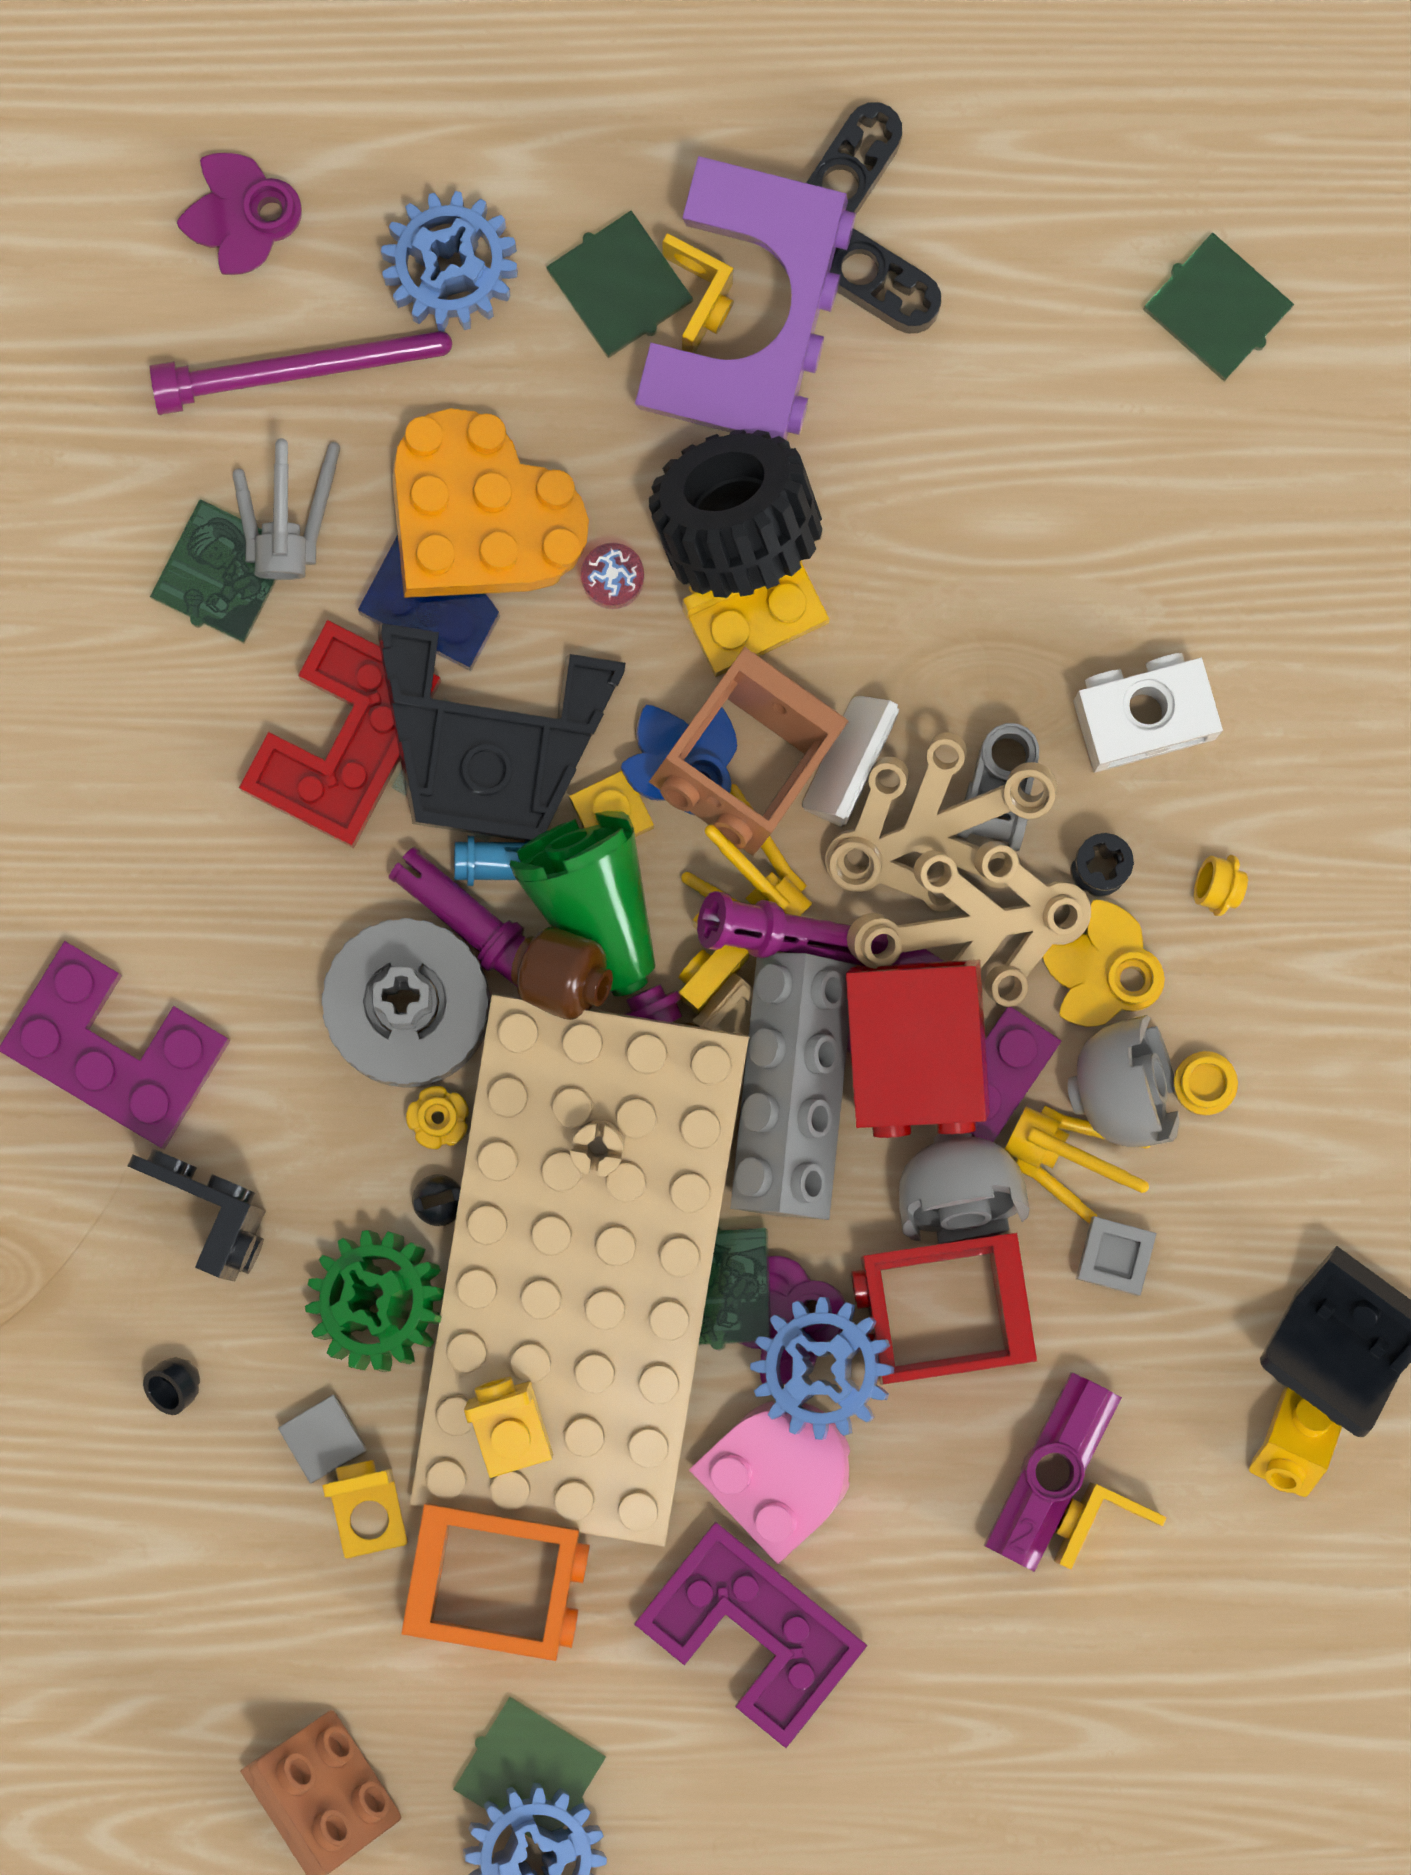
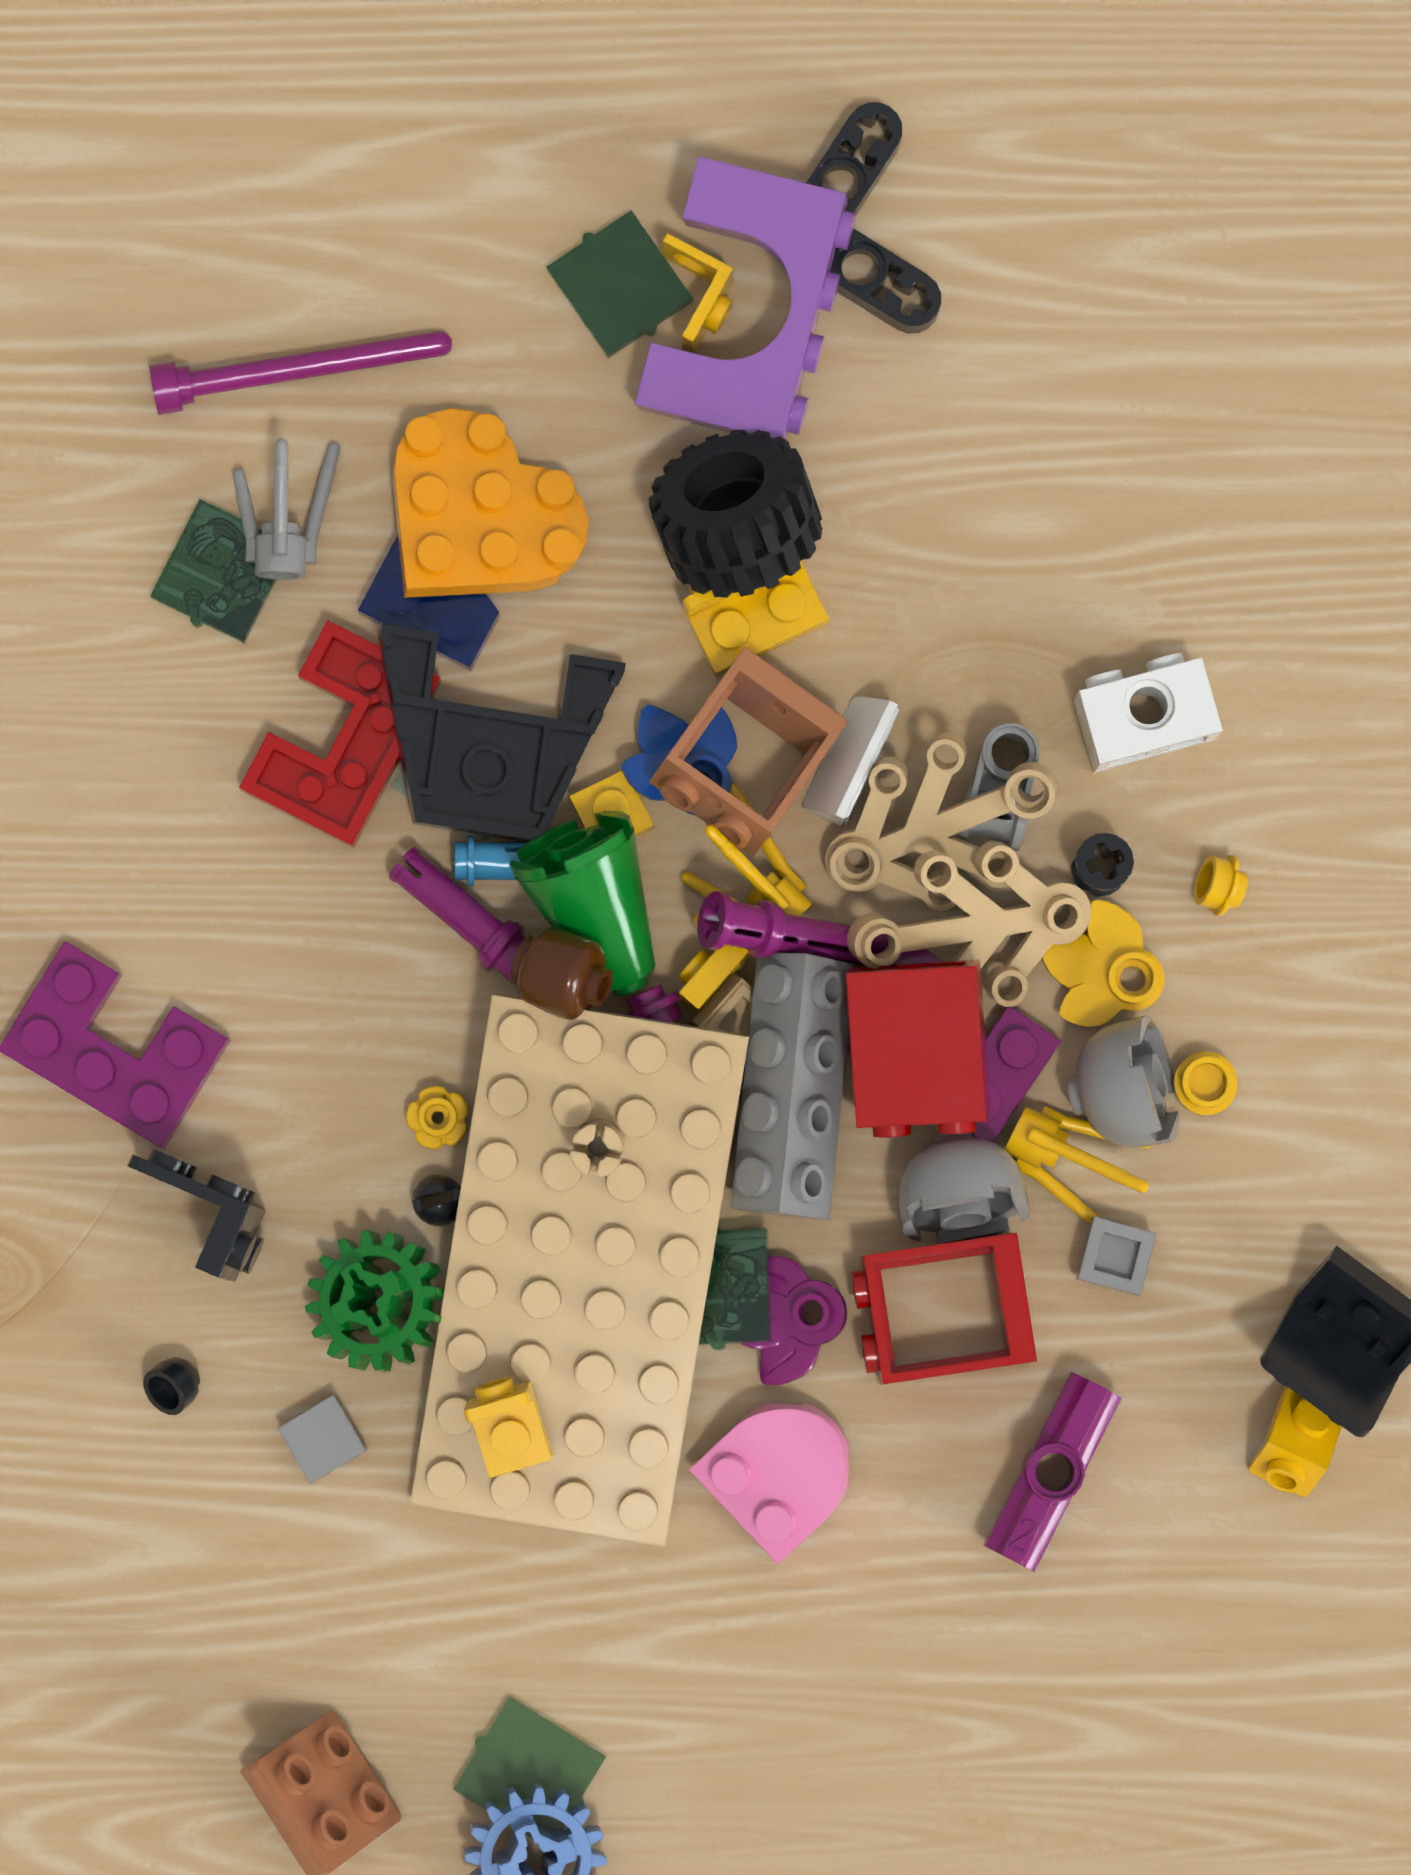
magenta plate [177,153,302,275] -> none
light grey piece [322,918,491,1088] -> none
yellow bracket [322,1459,408,1558] -> none
medium blue gear [381,191,518,332] -> none
orange window [401,1503,590,1661] -> none
clear pink tile [581,543,644,609] -> none
magenta plate [634,1521,867,1748] -> none
medium blue gear [750,1297,894,1440] -> none
yellow bracket [1054,1482,1167,1569] -> none
clear green piece [1143,232,1294,382] -> none

